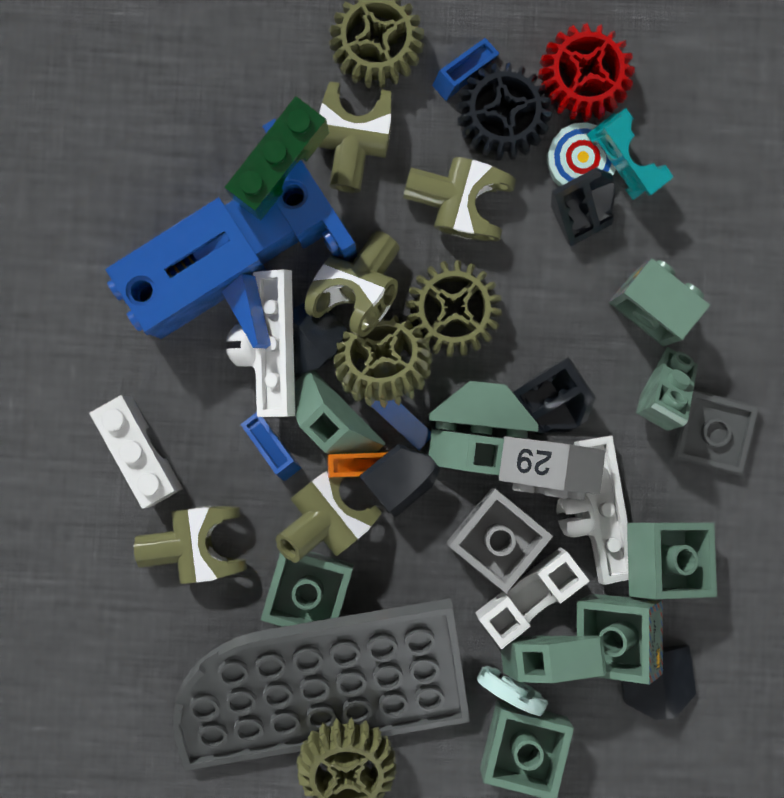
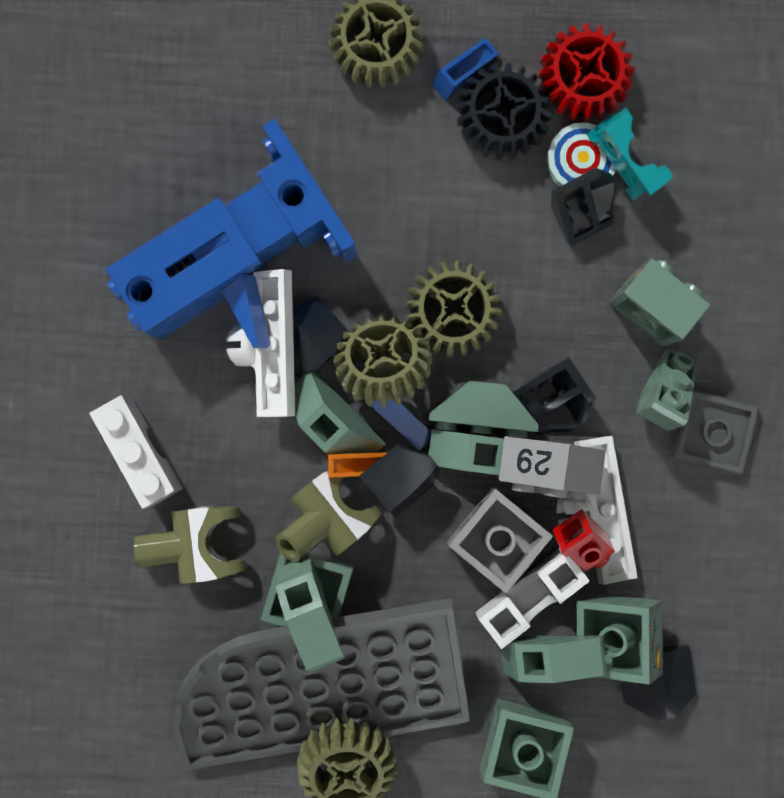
dark green arch [224,96,329,221] -> none
blue piece [240,412,302,481] -> none
olive connector [305,231,400,336] -> none
olive connector [318,81,391,193] -> none
olive connector [403,157,516,241] -> none
light aqua tile [477,666,548,716] -> none
sand green brick [627,522,717,599] -> none
none -> sand green slope [275,555,345,673]
none -> red brick [553,509,615,572]

